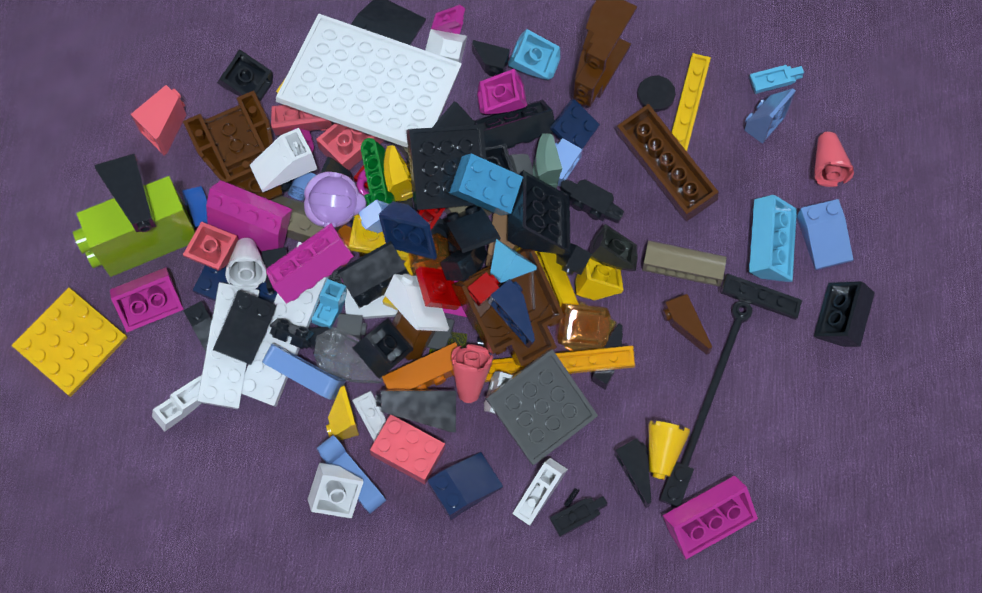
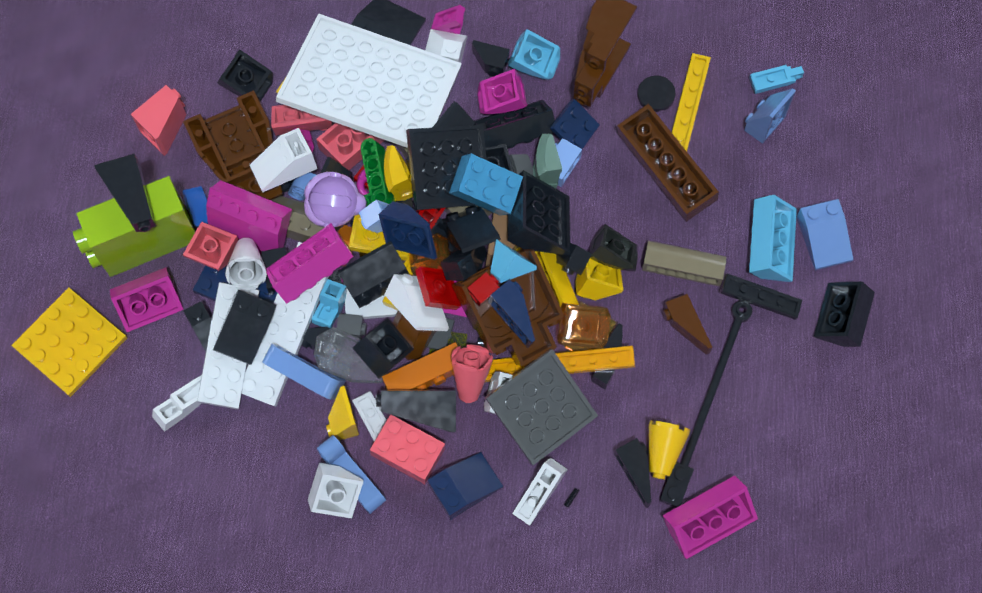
black hinge [270,318,315,349] -> none
black hinge [550,496,608,537] -> none
black hinge [560,179,624,223] -> none
coral cone [814,132,854,187] -> none

